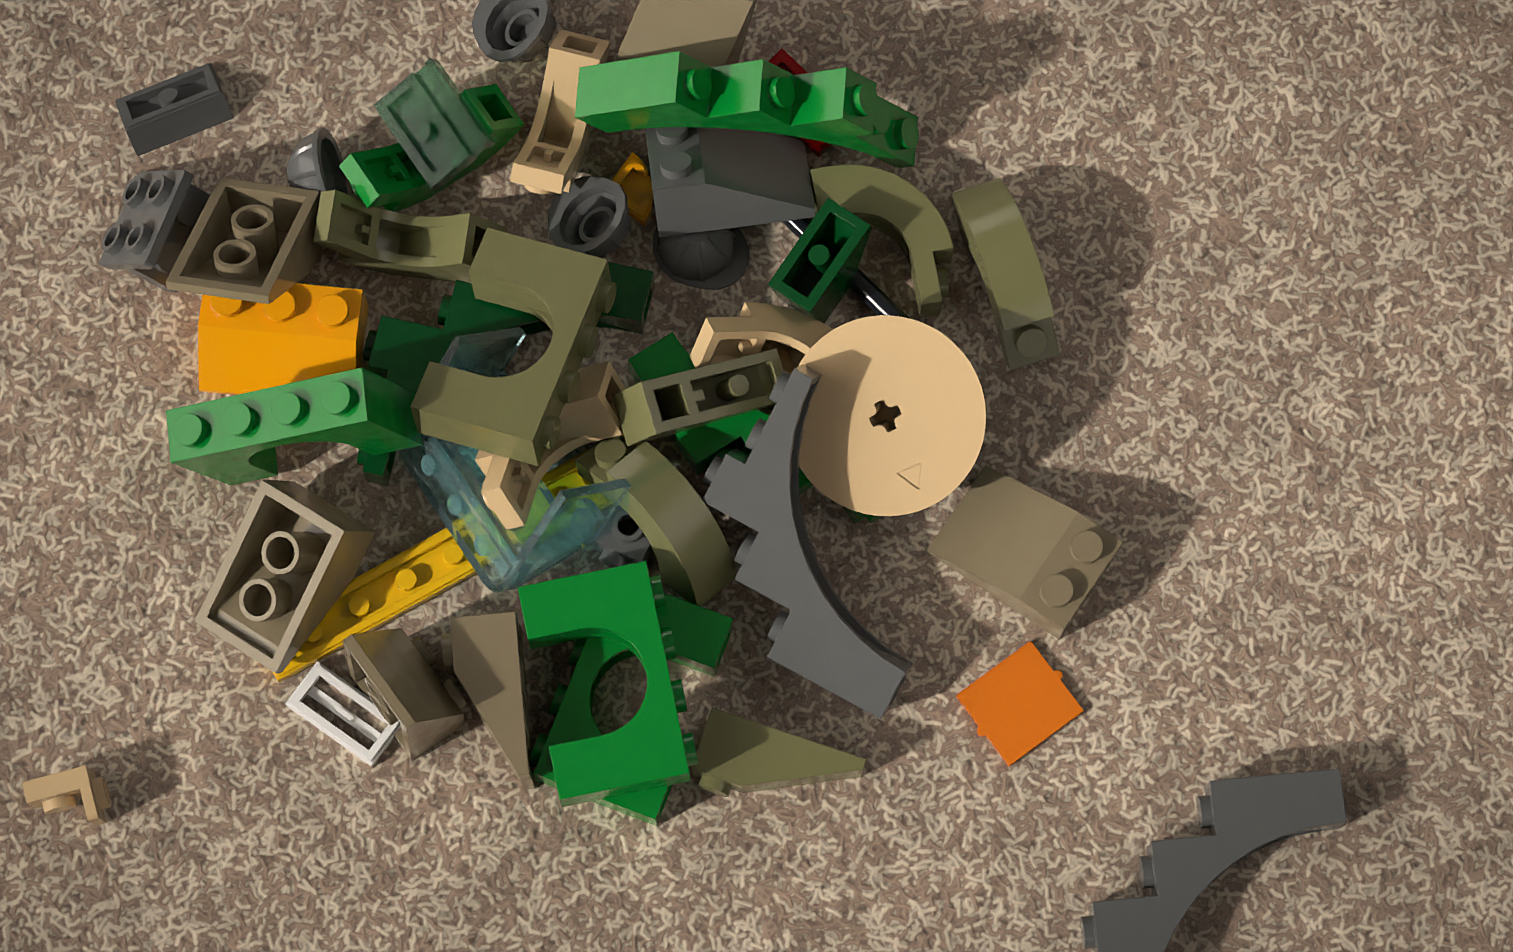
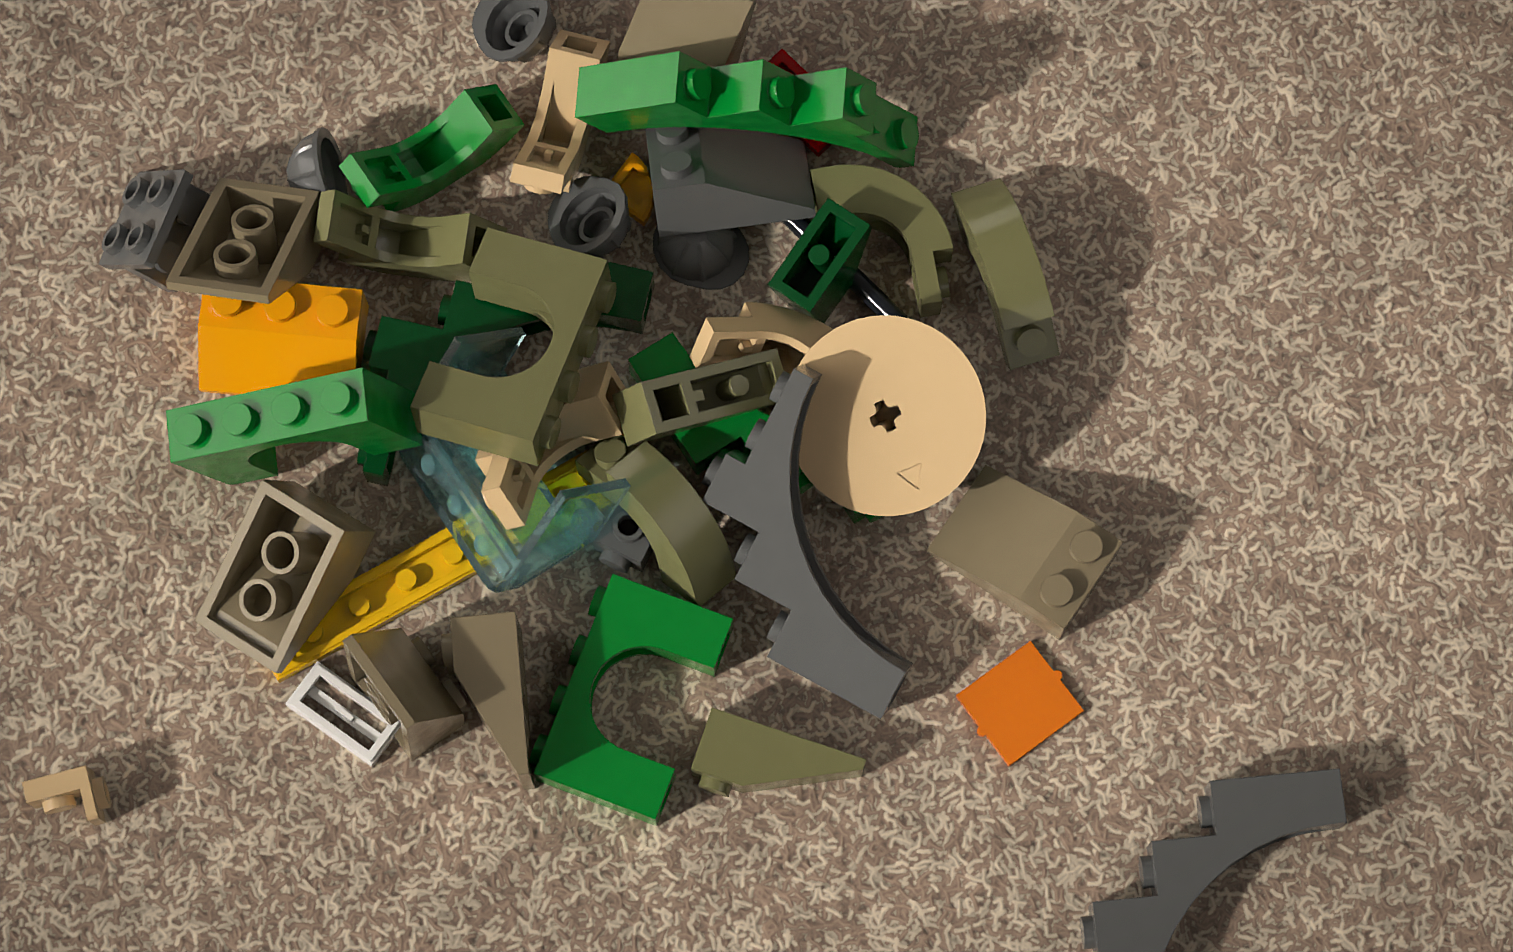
dark grey slope [115,63,233,156] -> none
clear green plate [373,58,496,190] -> none
green arch [517,561,699,807] -> none

